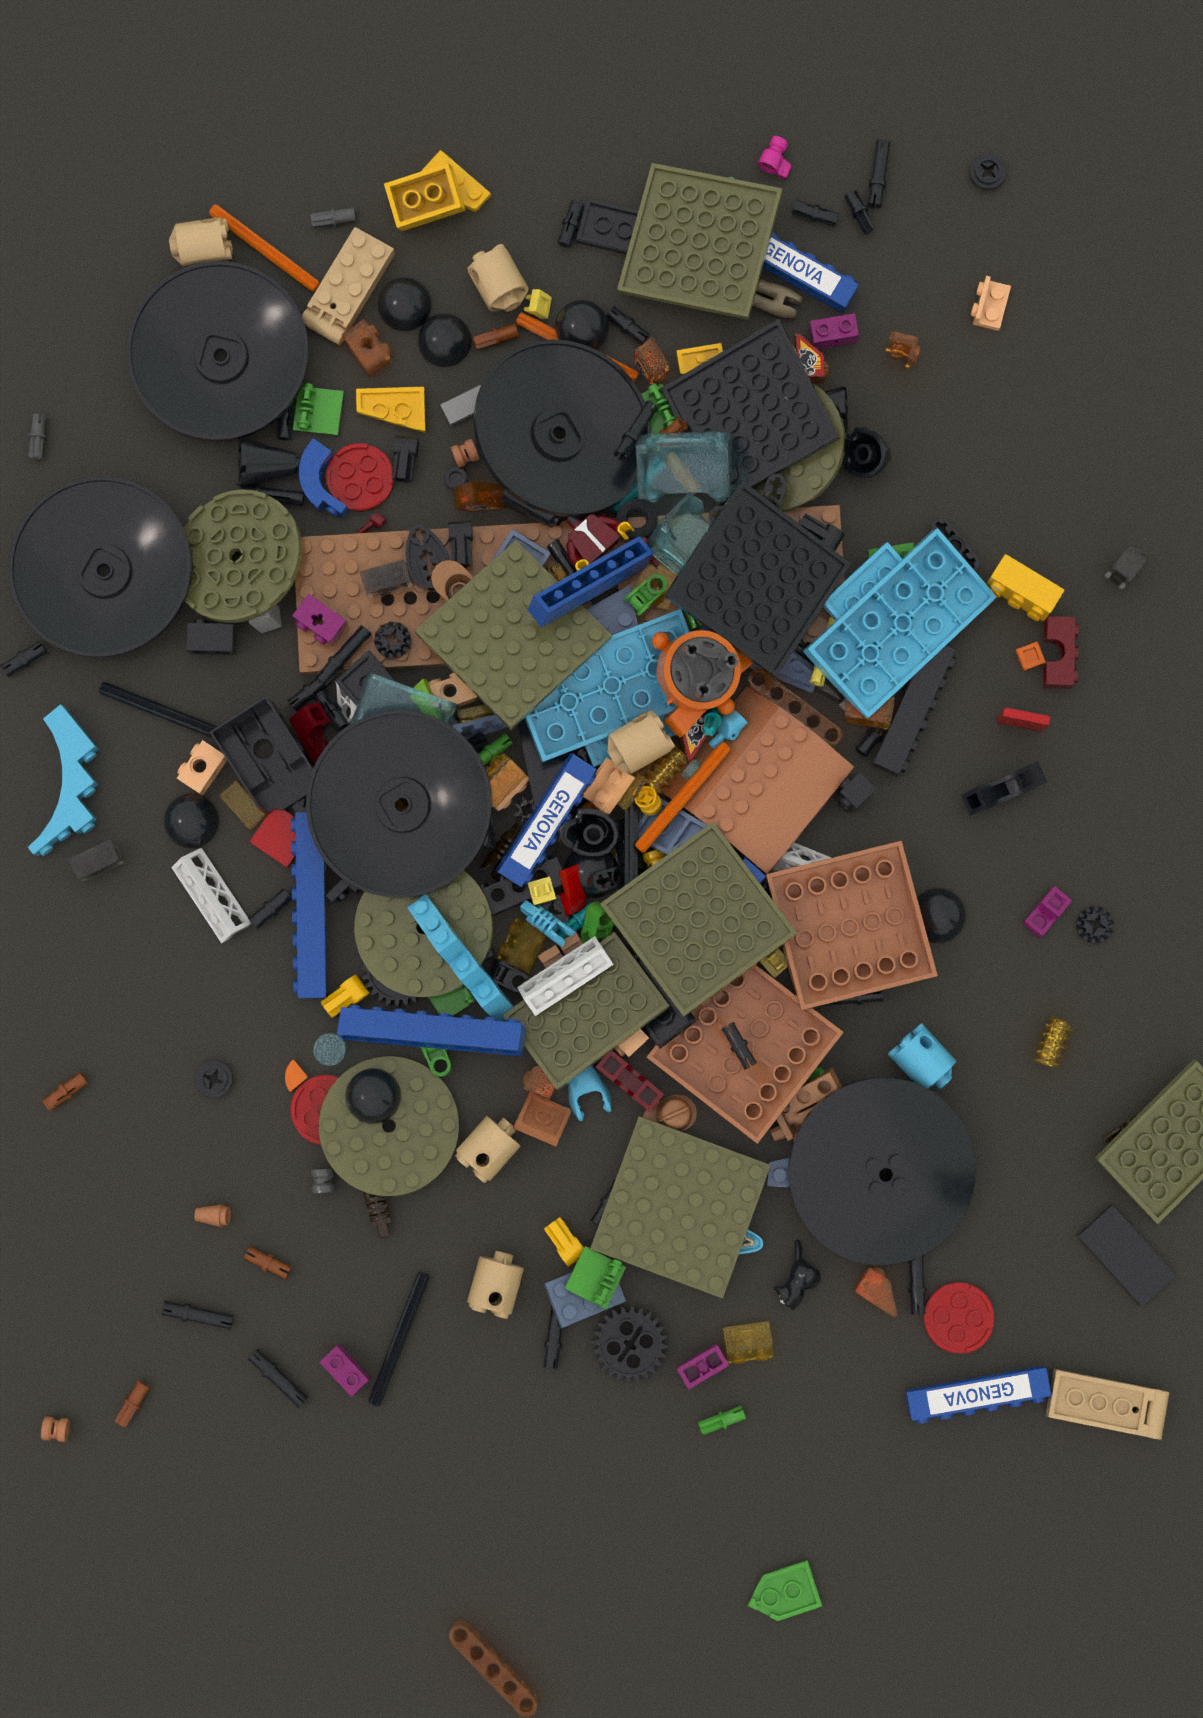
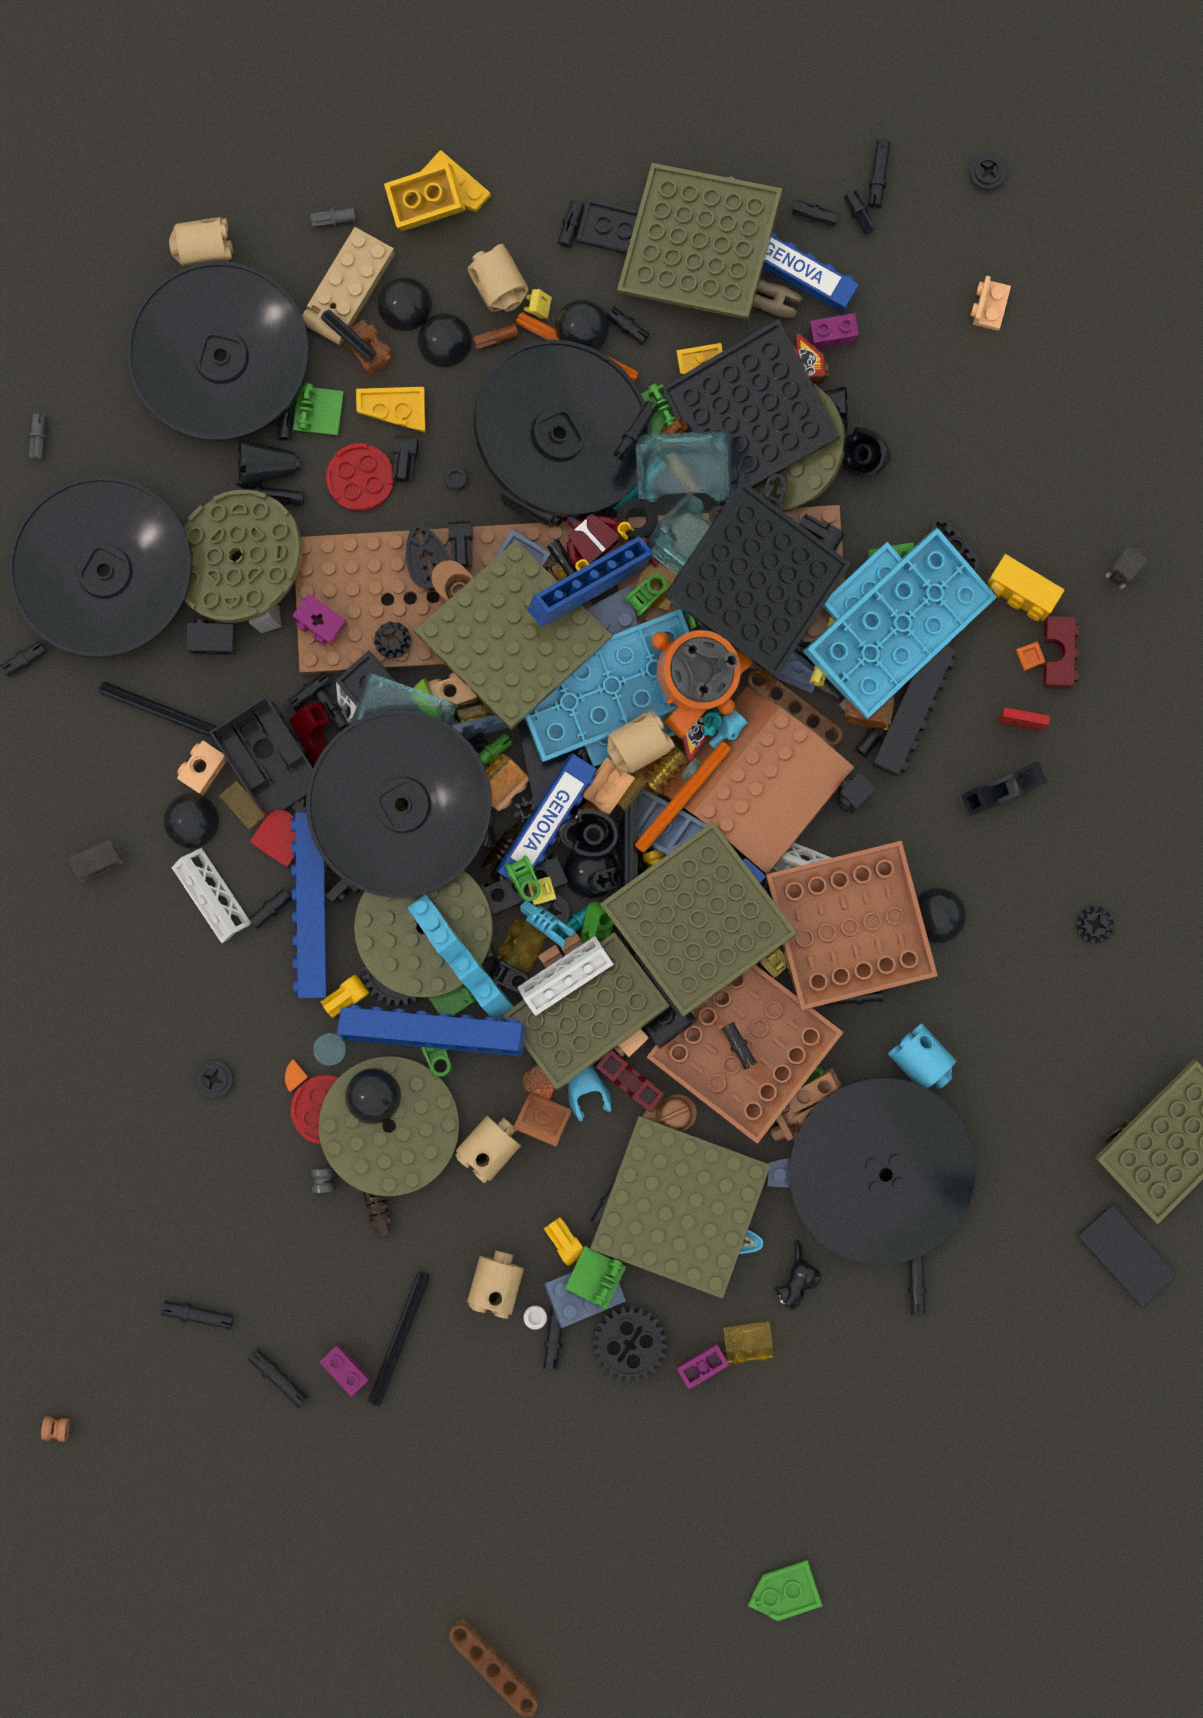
medium azure arch [28,704,100,857] -> none
dark orange pin [42,1072,89,1111] -> none
dark orange axle [115,1380,150,1427] -> none
nougat cone [194,1204,231,1227] -> none
orange axle [209,204,320,292] -> none
dark orange pin [243,1246,292,1280] -> none
blue arch [299,438,349,518] -> none
black pin [315,625,372,686] -> none
dark red hand [355,513,386,534] -> none
clear smoke brick [360,559,413,599] -> none
light grey tile [440,385,481,426] -> none
nougat wheel [450,439,480,468] -> none
clear orange slope [453,481,507,512] -> none
red slope [558,864,586,916] -> none
clear orange slope [634,337,669,384] -> none
yellow wheel [634,786,663,816] -> none
bright green axle [698,1405,746,1435] -> none
dark pink piece [757,136,792,180] -> none
clear orange slope [853,1266,897,1317] -> none
clear orange bracket [886,331,921,370] -> none
blue brick [904,1366,1052,1424] -> none
red tile [923,1282,994,1353] -> none
magenta slope [1022,886,1072,938] -> none
clear yellow piece [1032,1016,1074,1068] -> none
tan hinge [1045,1369,1170,1440] -> none
none -> black axle [321,309,377,362]
none -> bright green piece [505,855,541,901]
none -> white tile [524,1305,547,1329]

